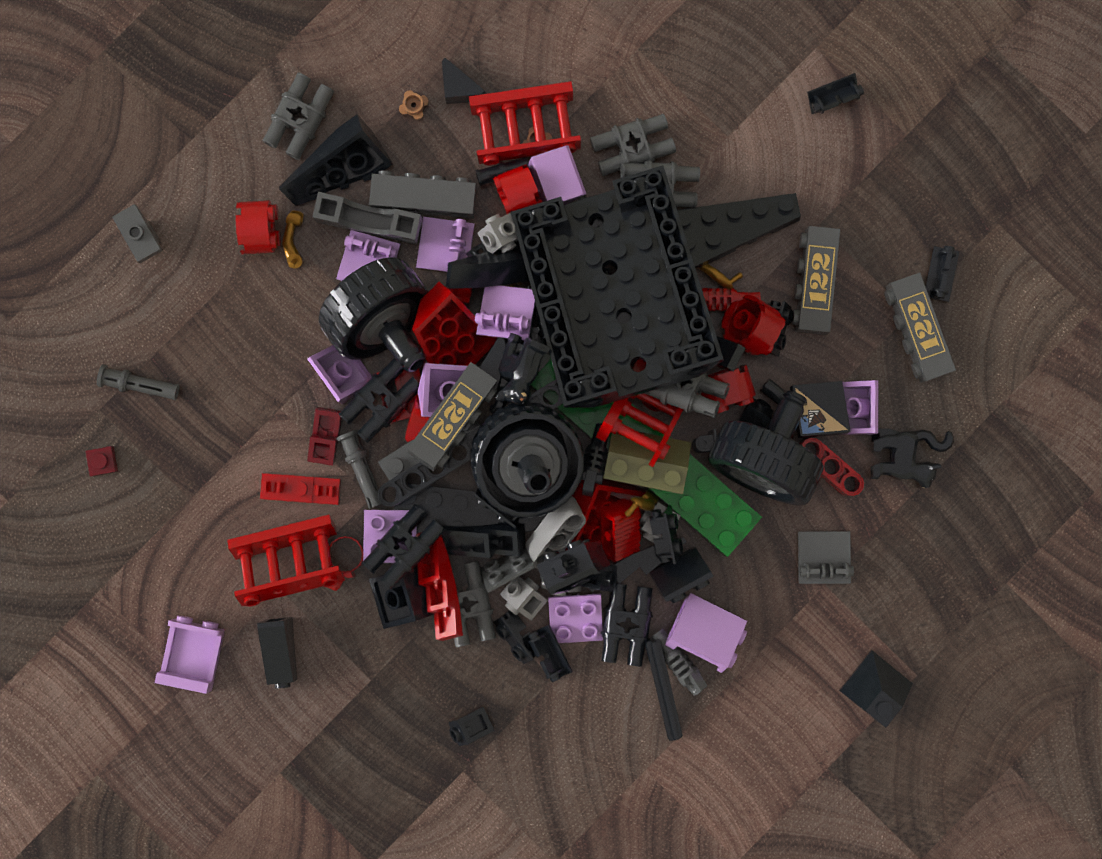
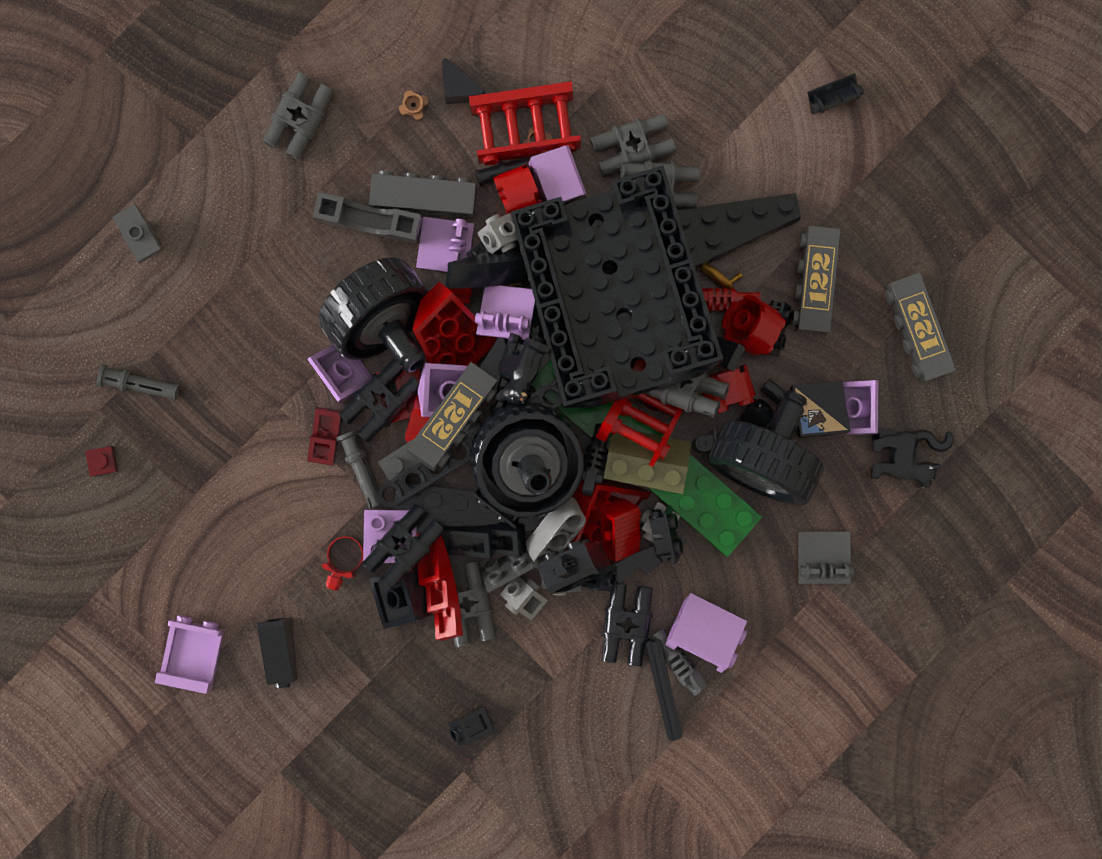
red fence [227,514,345,607] -> none
red brick [236,200,281,254] -> none
red plate [260,473,341,505] -> none
black wedge [279,114,393,206] -> none
pearl gold piece [282,210,304,268] -> none
lavender hinge [336,230,401,281] -> none
black hinge [493,610,536,664] -> none
black hinge [528,625,573,682] -> none
lavender hinge [548,592,603,643] -> none
pearl gold piece [625,489,659,517] -> none
black slope [649,547,714,603] -> none
red beam [799,438,864,496] -> none
black slope [839,650,913,728] -> none
black hinge [925,246,959,302] -> none

